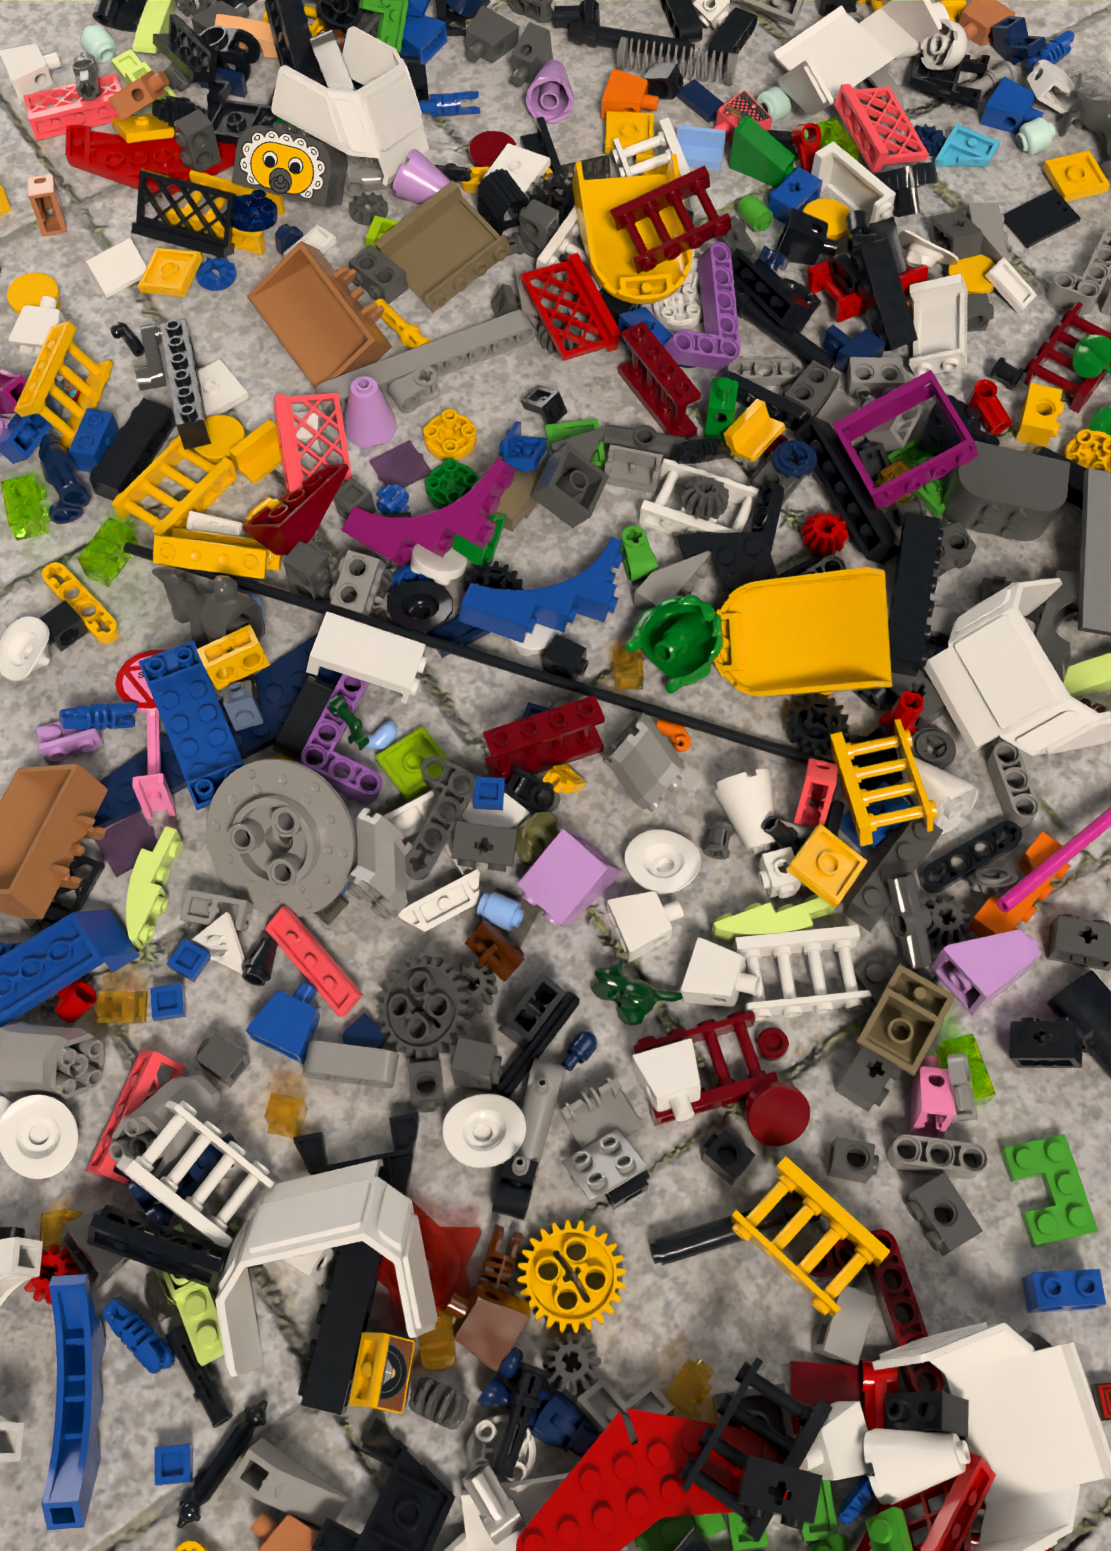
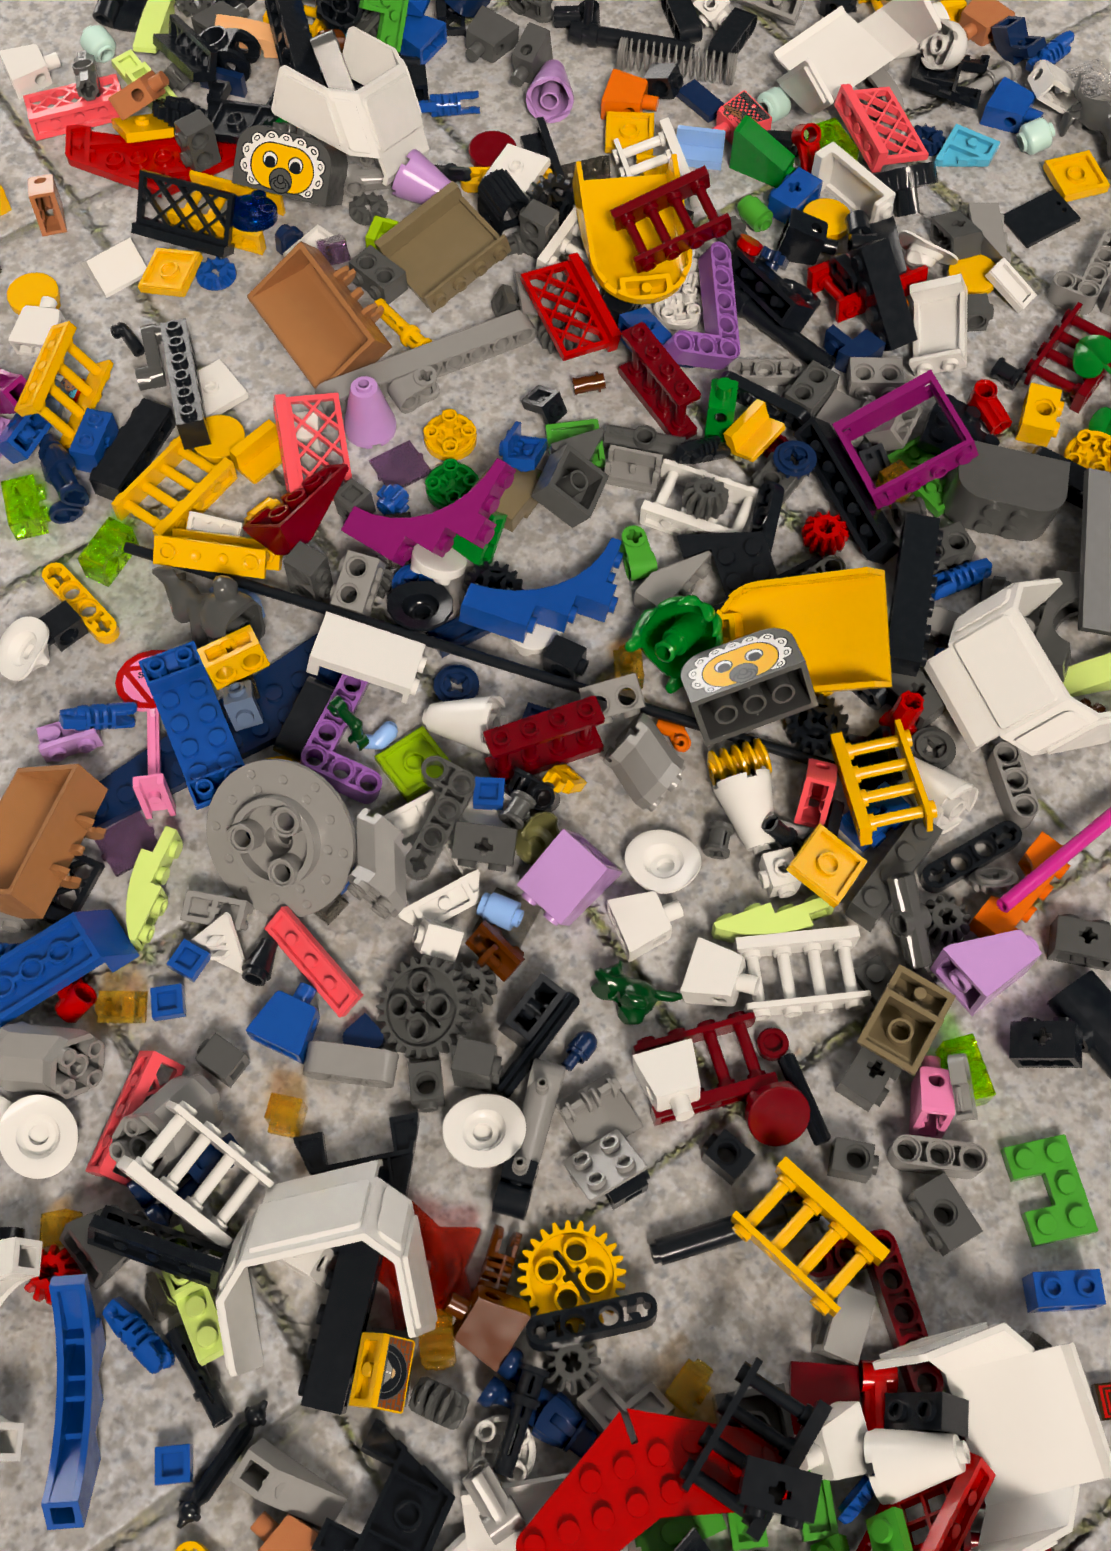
none -> clear purple leg [316,234,351,265]
none -> white brick [412,917,464,962]
none -> white cone [422,696,506,754]
none -> dark blue gear [434,665,479,702]
none -> dark grey bush [498,790,536,830]
none -> black beam [526,1292,658,1352]
none -> reddish brown pin [572,371,606,395]
none -> light grey brick [579,673,646,727]
none -> dark grey brick [681,628,819,747]
none -> yellow piece [707,738,772,786]
none -> red tile [737,234,763,256]
none -> black axle [778,1053,831,1146]
none -> blue hinge [931,558,992,601]

